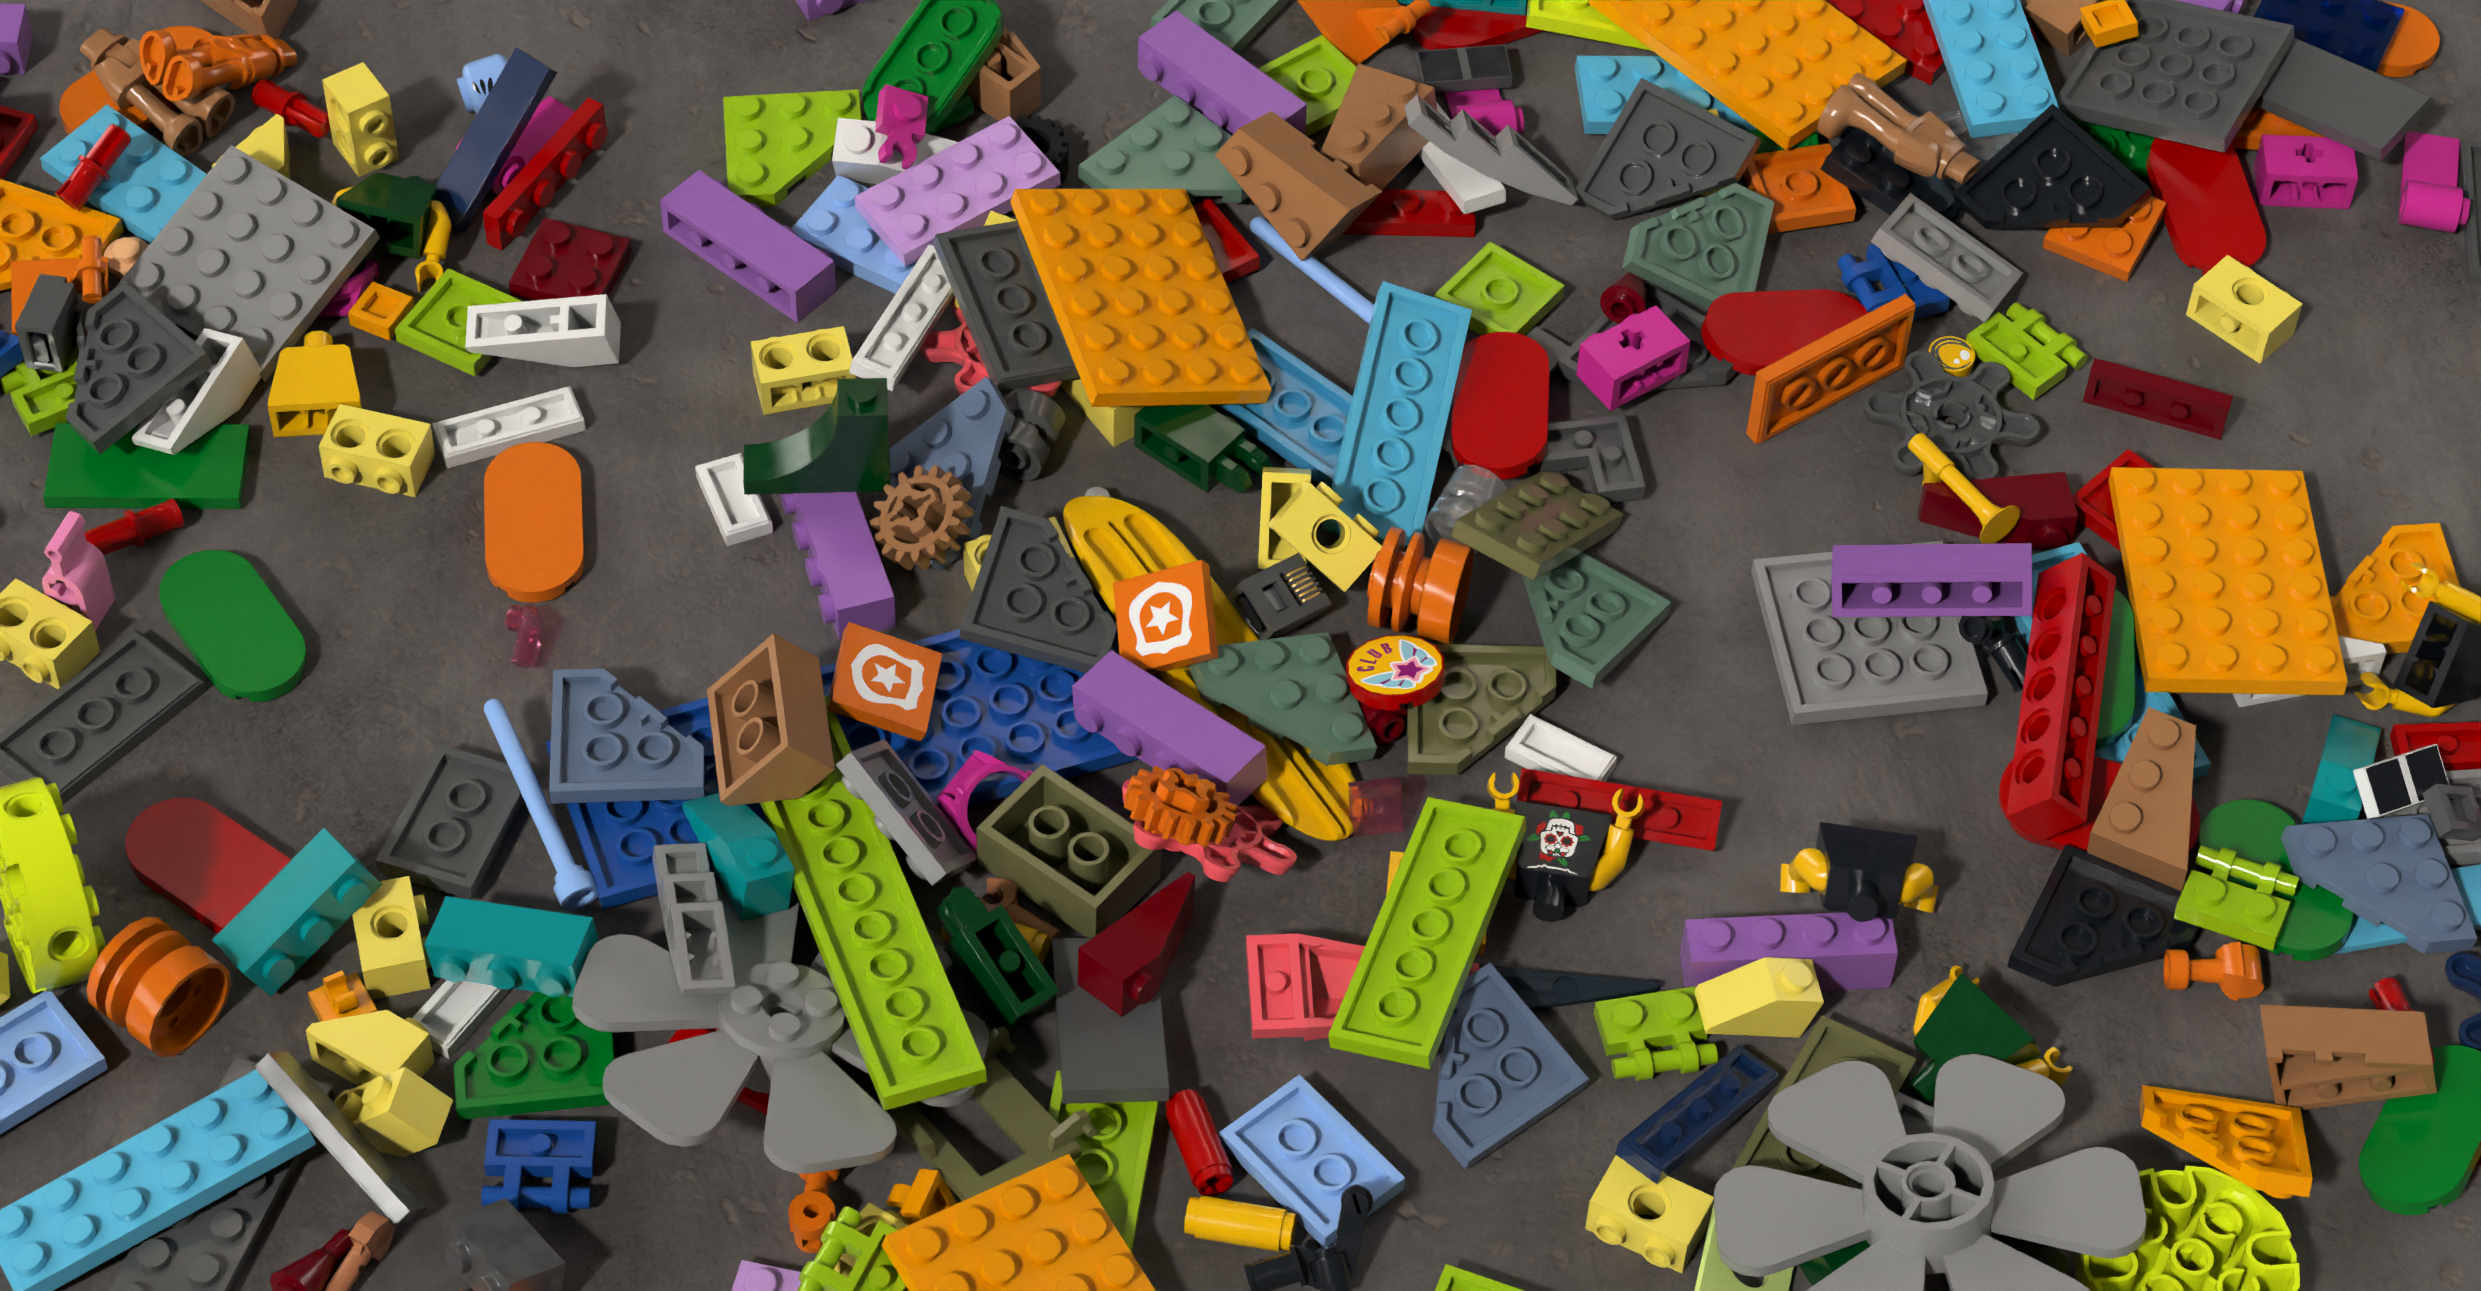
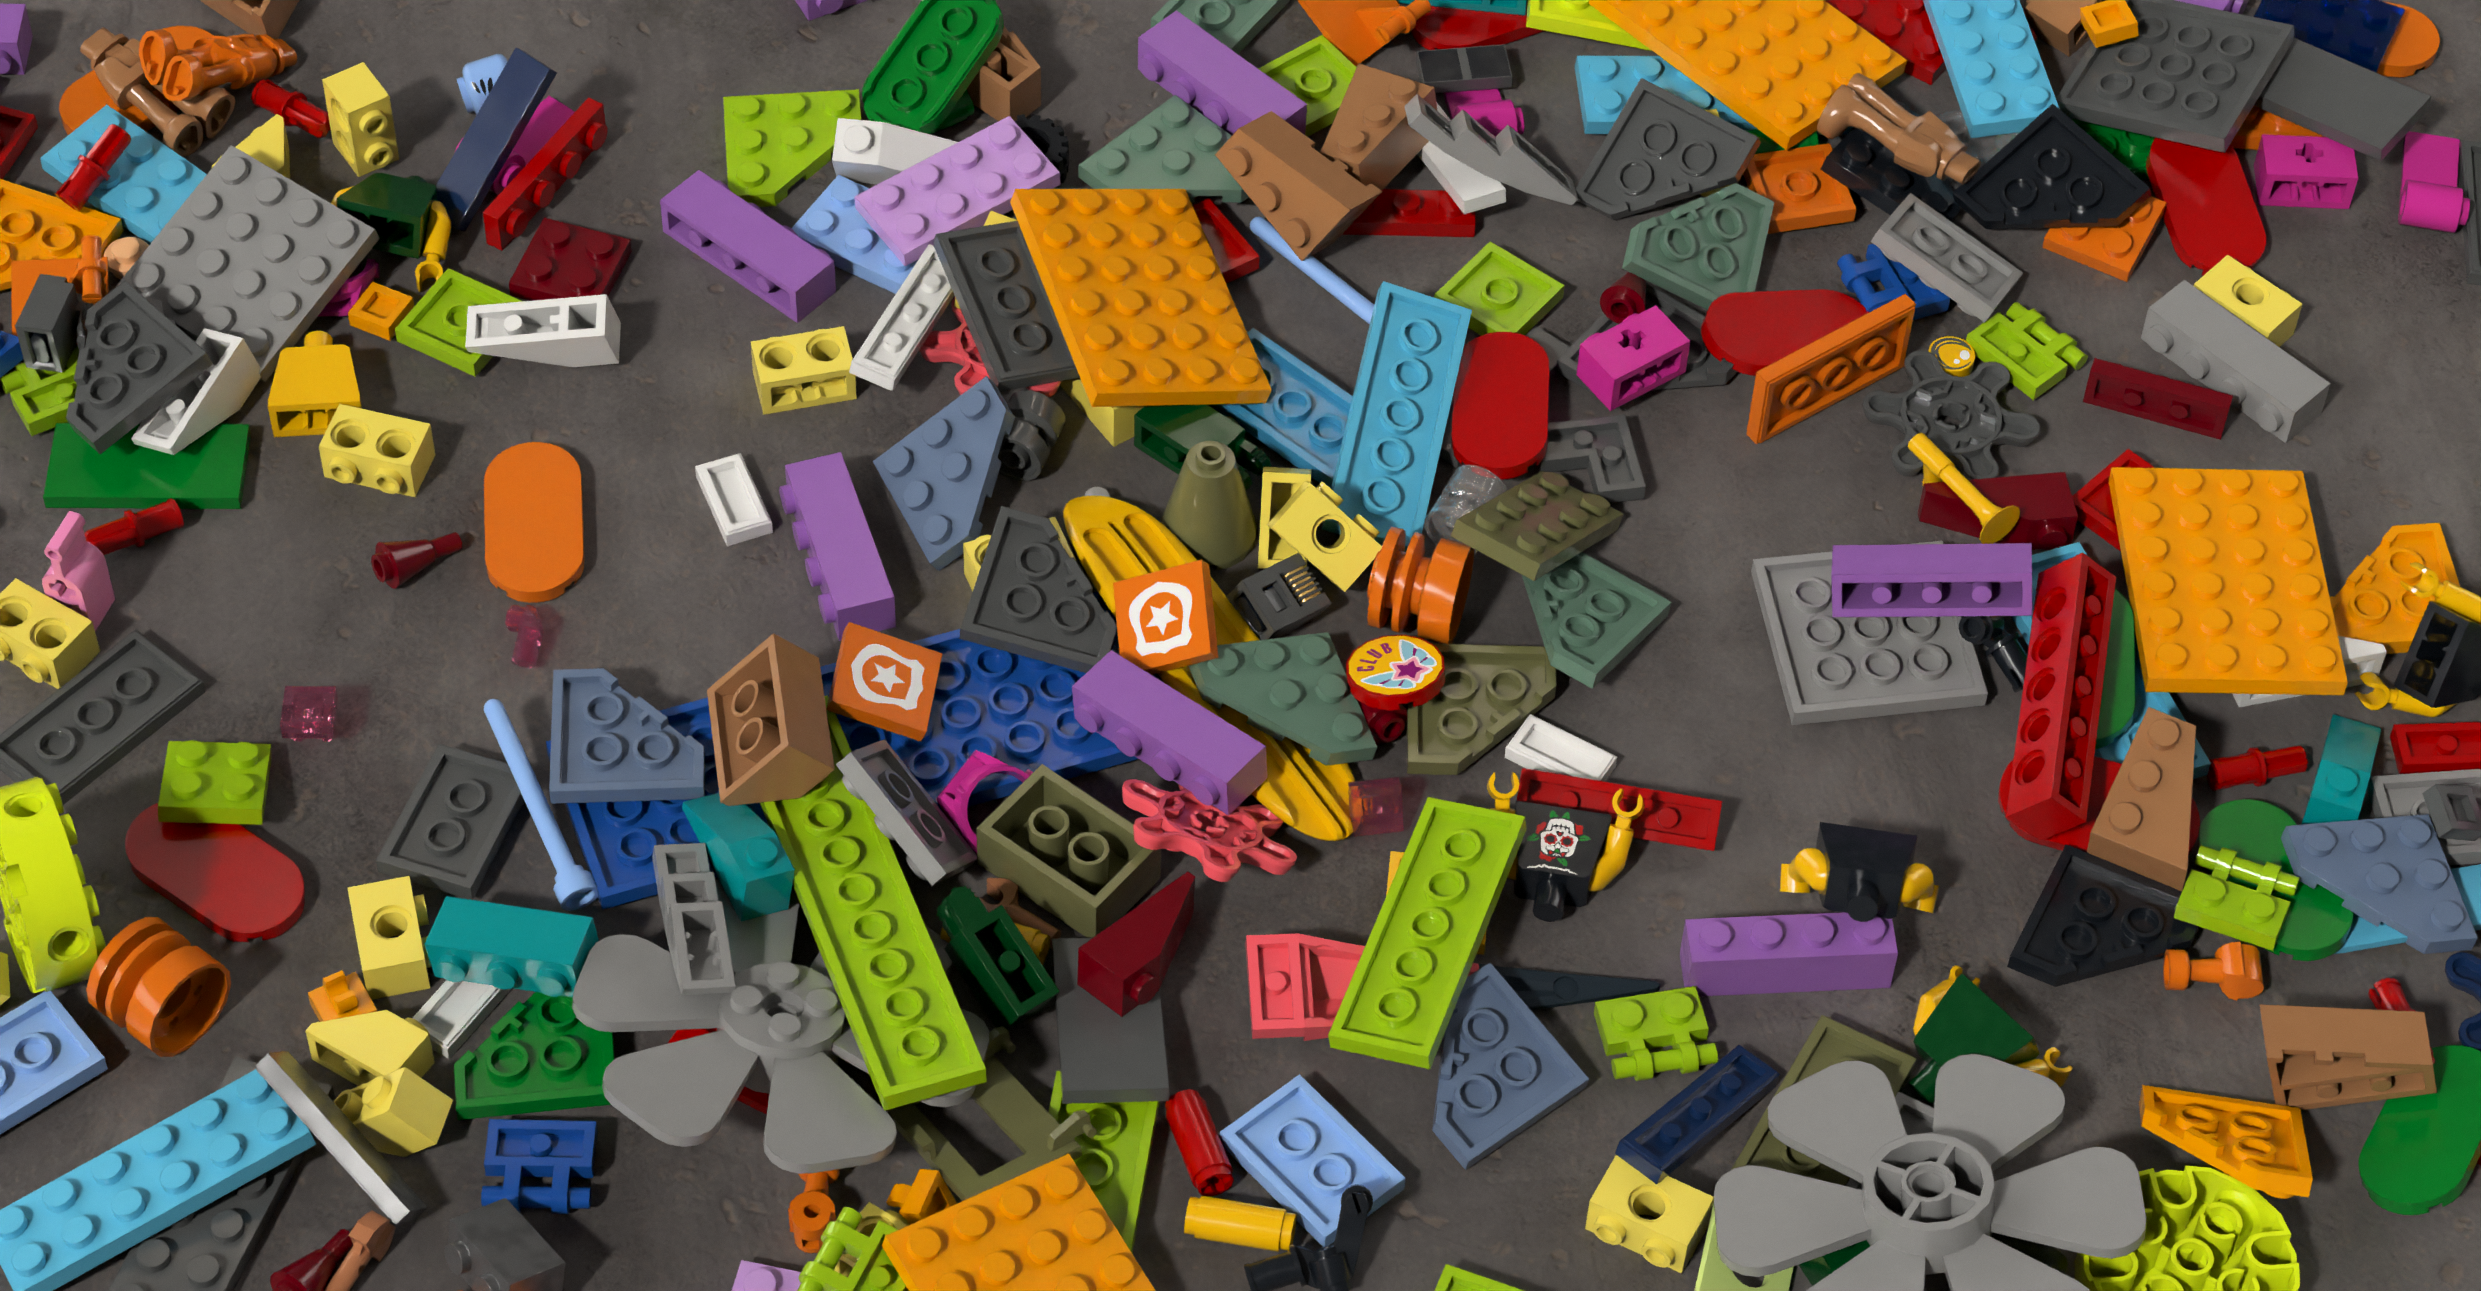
green tile [159,550,308,702] -> none
teal brick [212,828,382,996] -> none
white tile [432,386,586,468] -> none
dark green arch [743,378,891,495] -> none
medium nougat gear [870,465,974,570] -> none
dark pink plate [875,84,928,170] -> none
orange gear [1124,766,1237,847] -> none
light yellow slope [1694,957,1824,1038] -> none
black tile [2353,744,2449,819] -> none
none -> lime plate [158,740,272,825]
none -> clear pink tile [280,686,338,742]
none -> dark red cone [371,532,462,589]
none -> olive cone [1161,441,1257,570]
none -> light grey brick [2141,280,2331,443]
none -> red axle [2206,746,2308,791]

